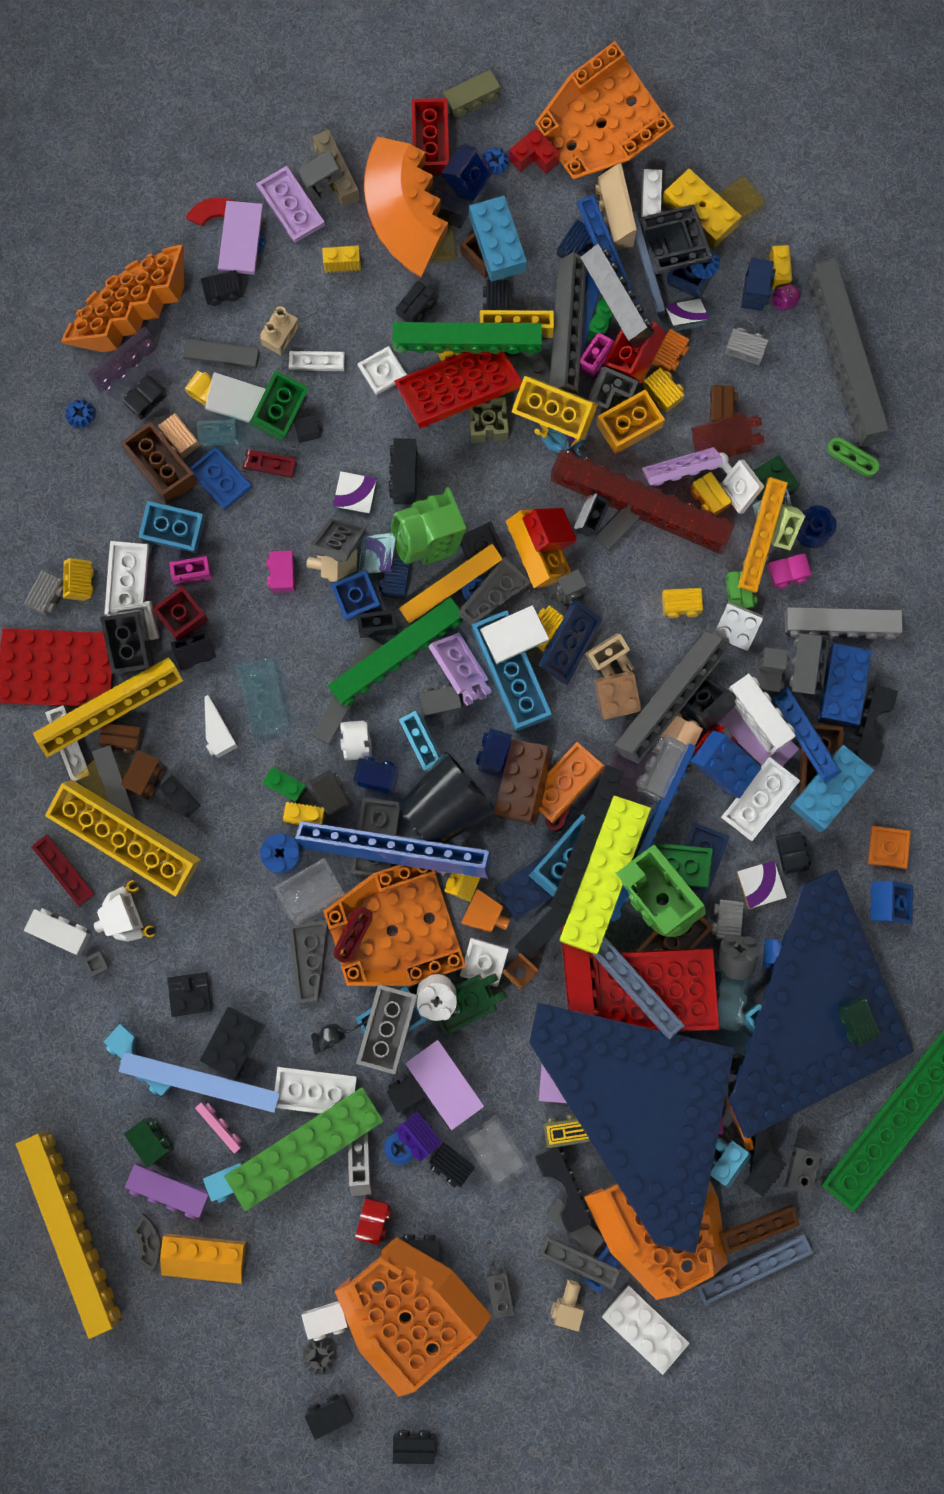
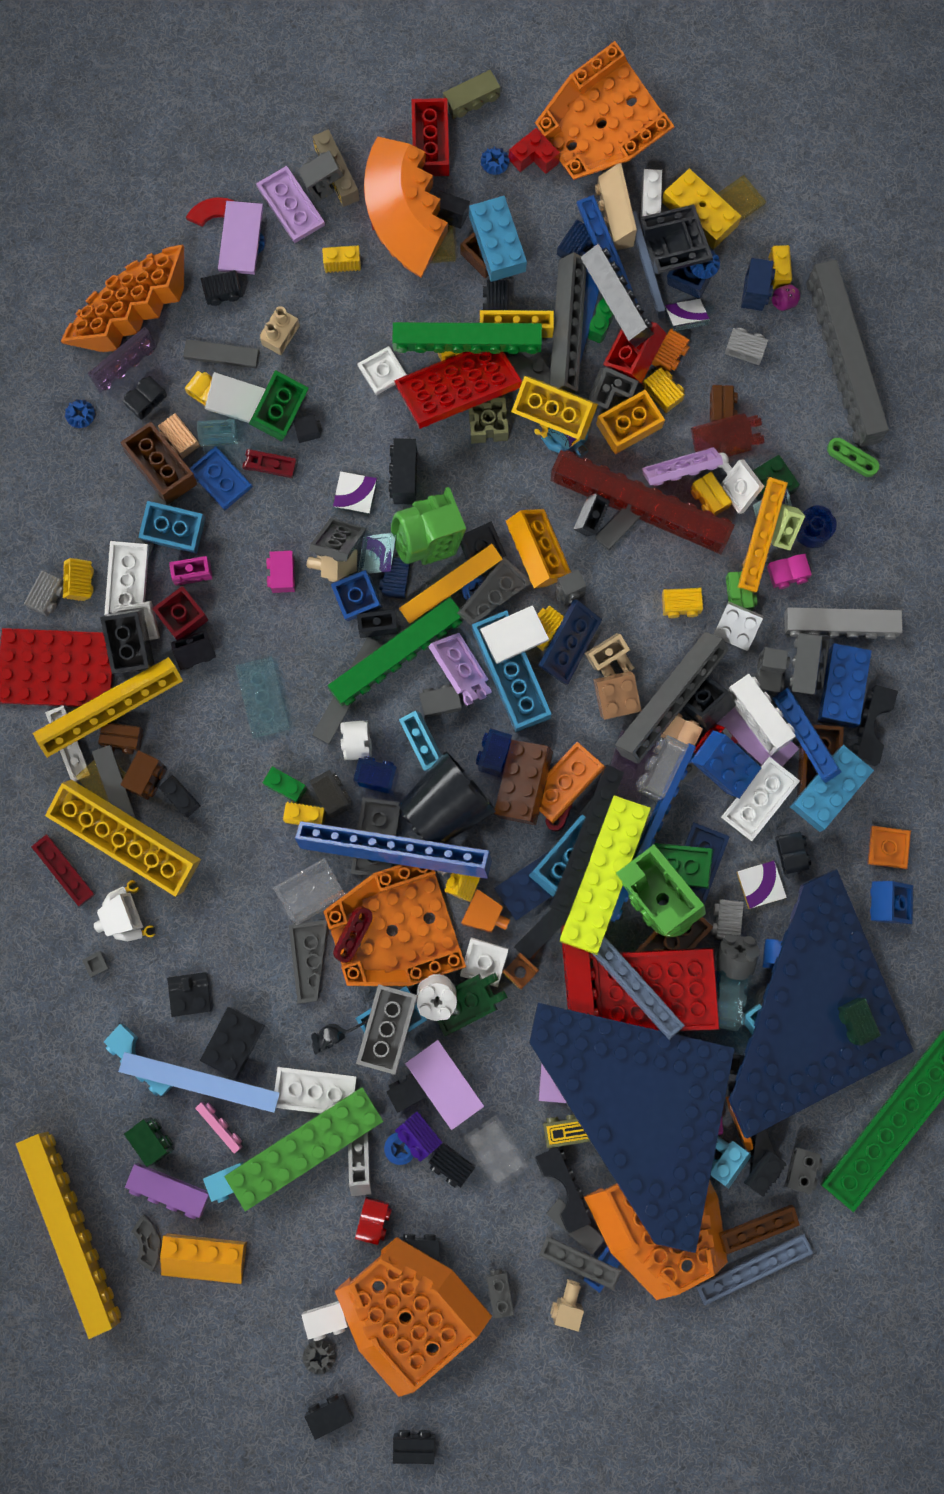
white brick [24,908,91,956] -> none
white slope [205,695,238,758] -> none
blue brick [260,833,301,874] -> none
white tile [289,351,345,371] -> none
black brick [396,281,436,322] -> none
clear blue brick [441,145,493,201] -> none
red brick [522,508,577,552] -> none
dark pink brick [579,333,614,379] -> none
white plate [602,1285,690,1375] -> none

